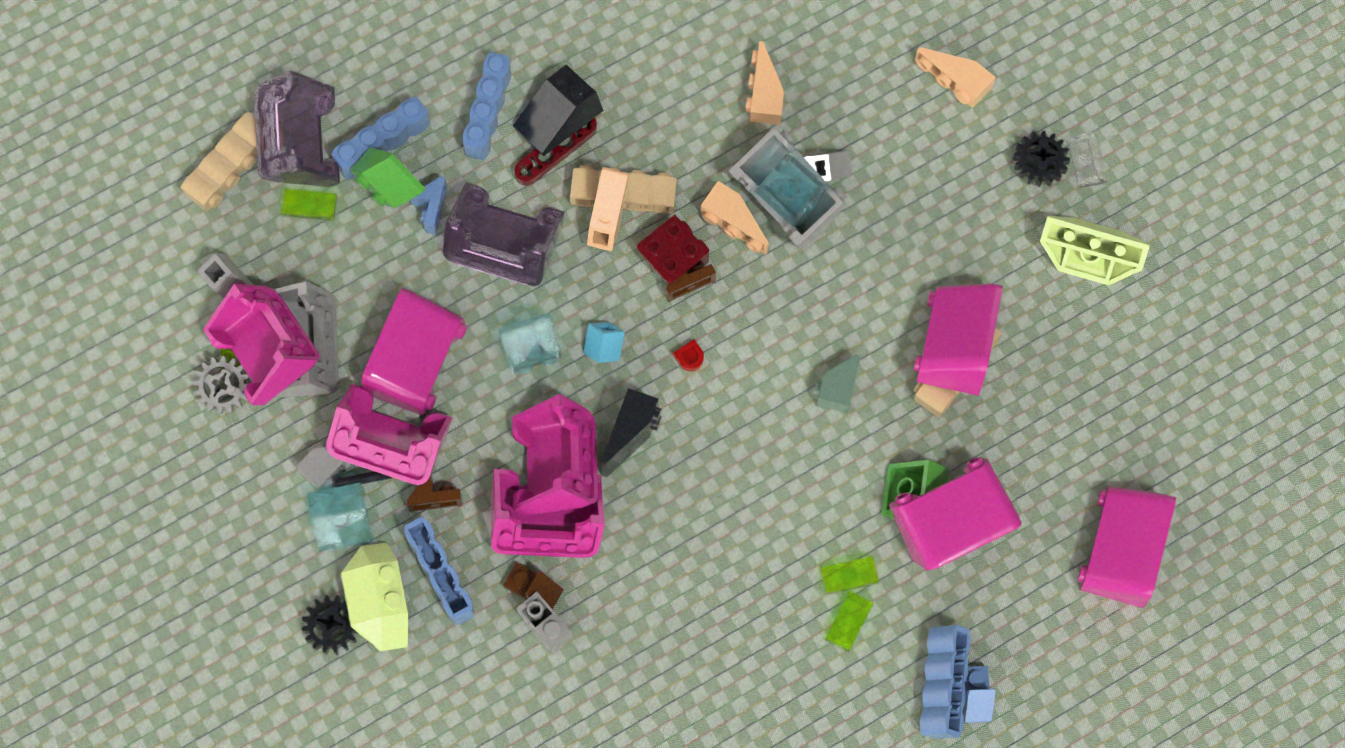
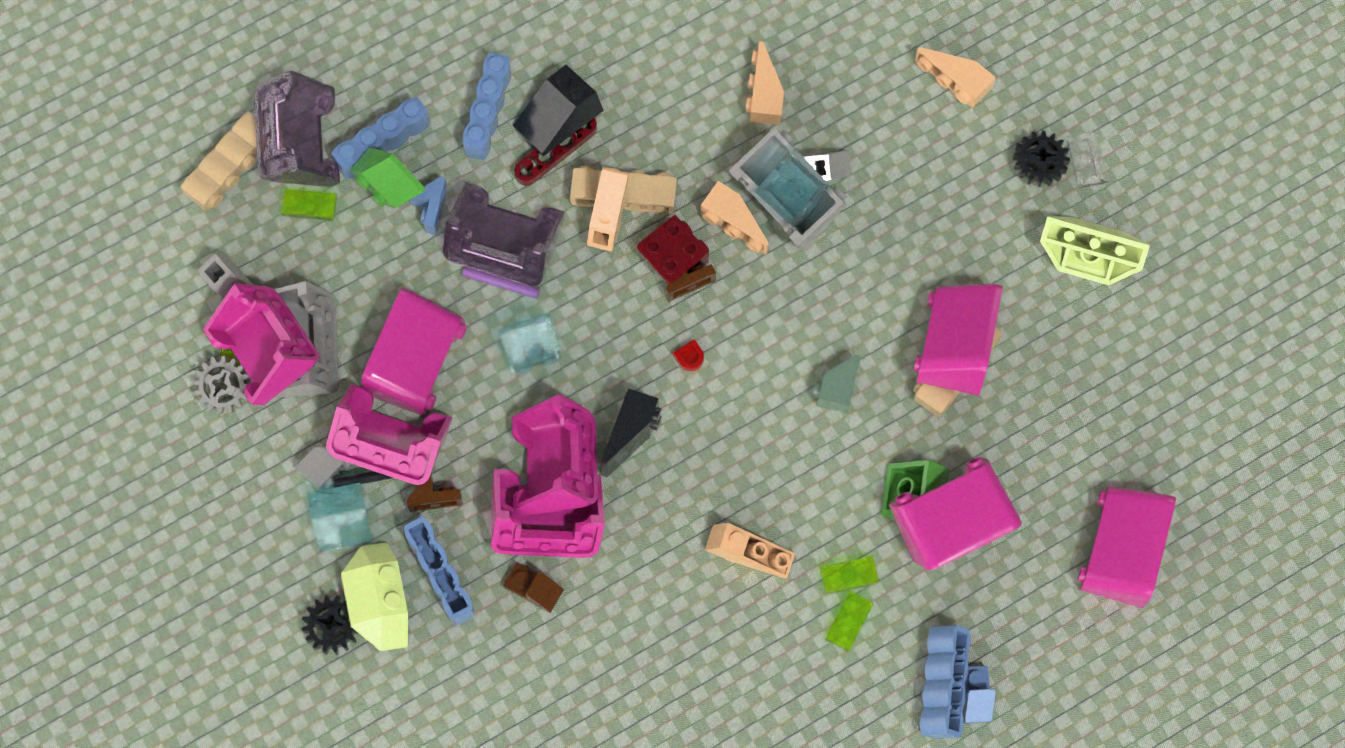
light grey slope [516,591,573,656] -> none
medium azure panel [584,322,625,363] -> none
none -> medium lavender bar [462,266,540,299]
none -> light nougat slope [705,523,795,579]

